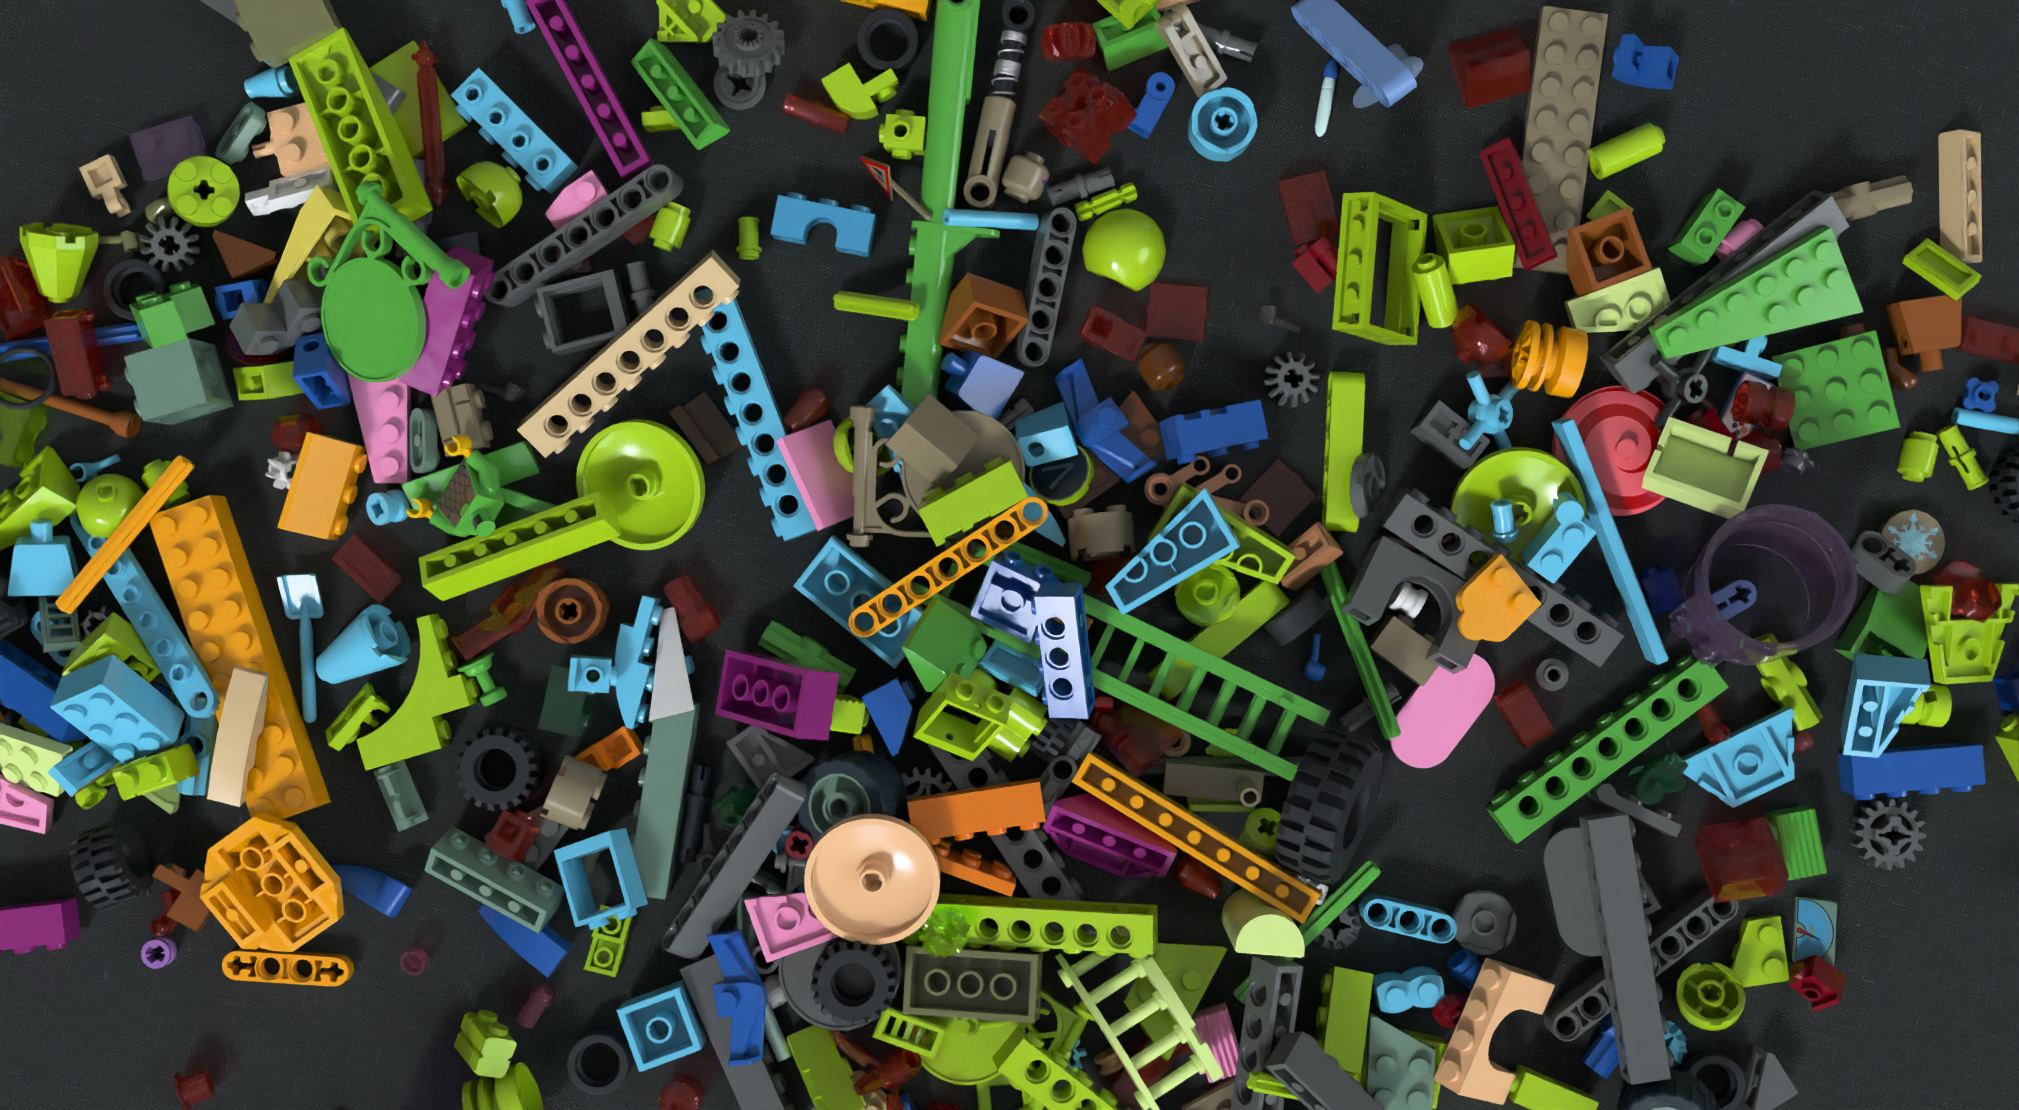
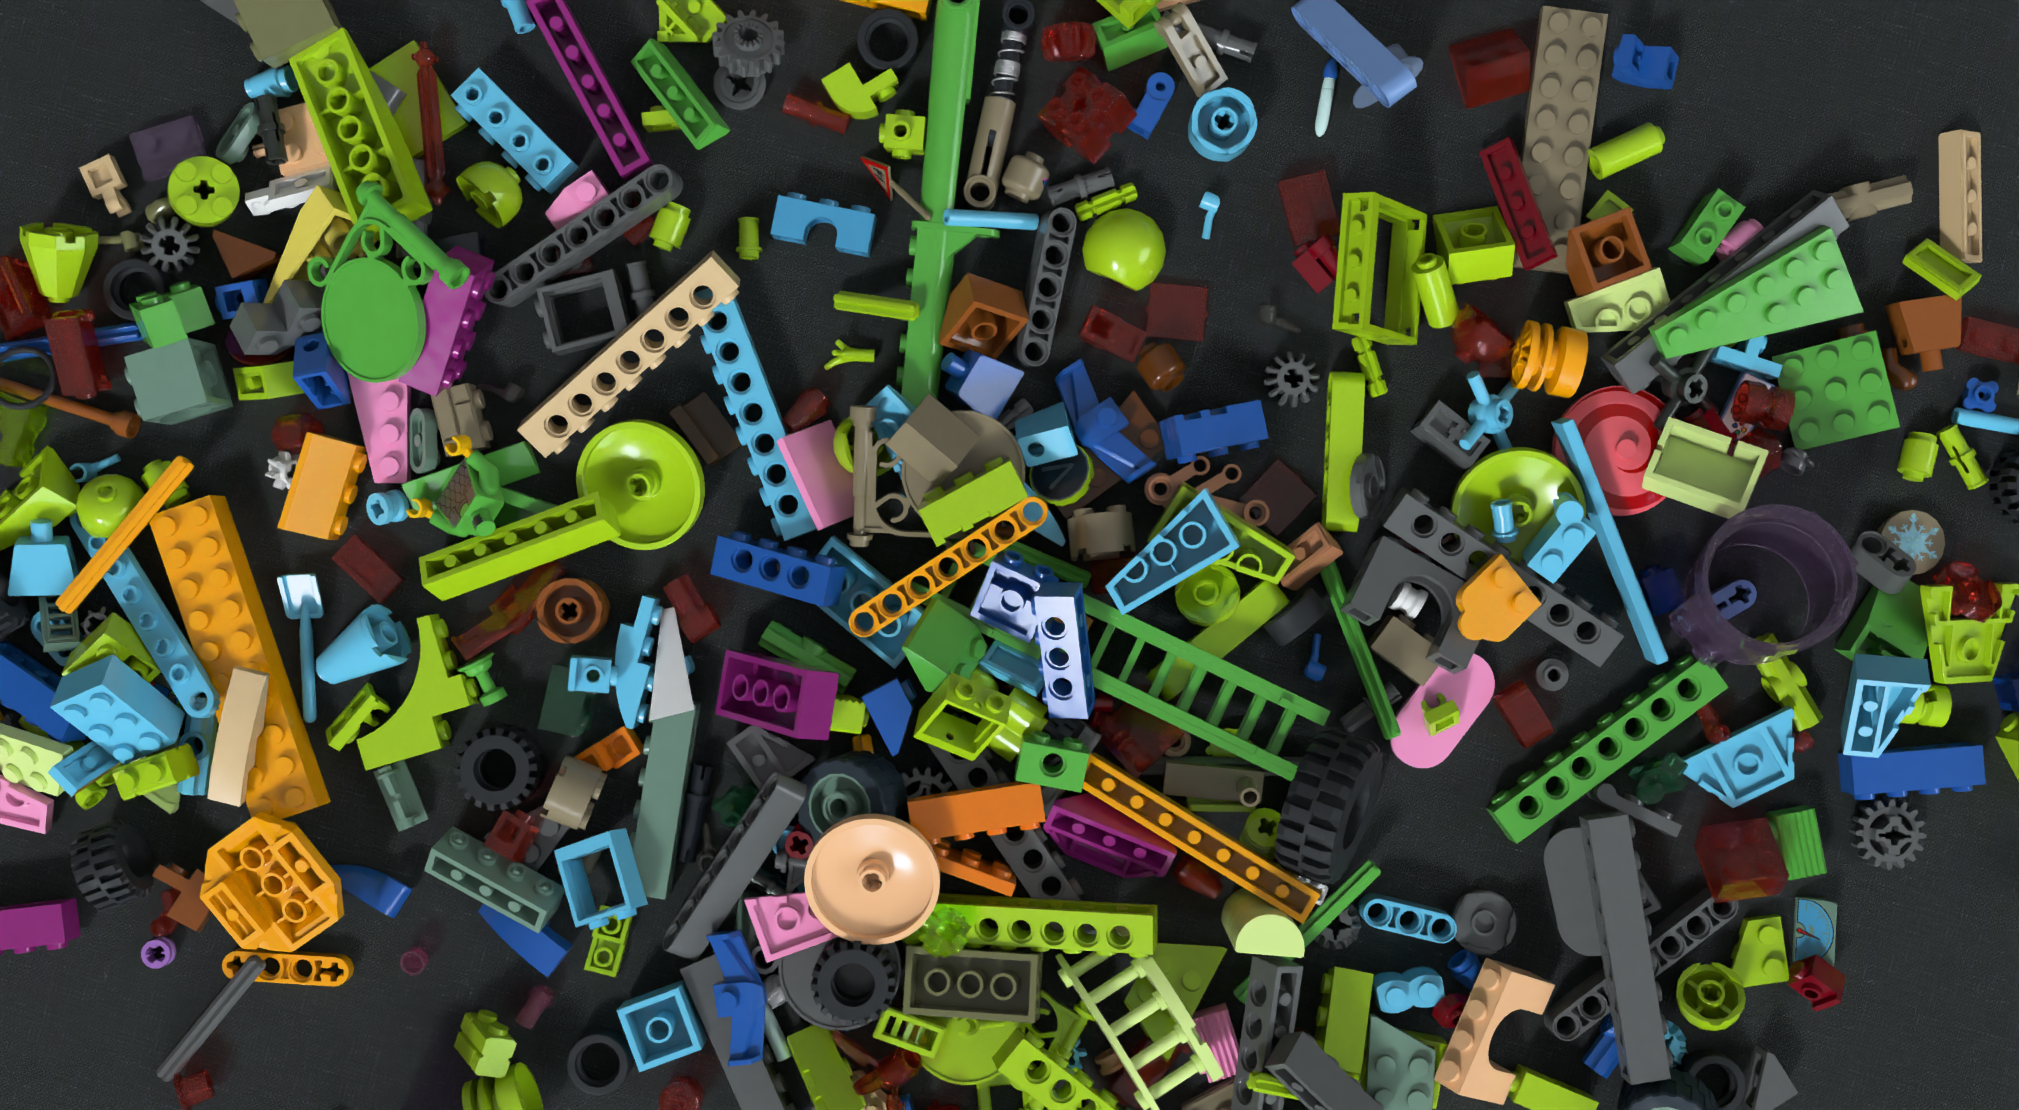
none -> dark grey axle [157,955,266,1082]
none -> pearl dark grey pin [254,95,288,165]
none -> blue brick [710,531,847,607]
none -> lime bar [824,339,875,370]
none -> bright green brick [1015,731,1089,793]
none -> medium azure hand [1199,191,1220,240]
none -> lime axle [1352,336,1388,397]
none -> lime tile [1421,693,1460,737]

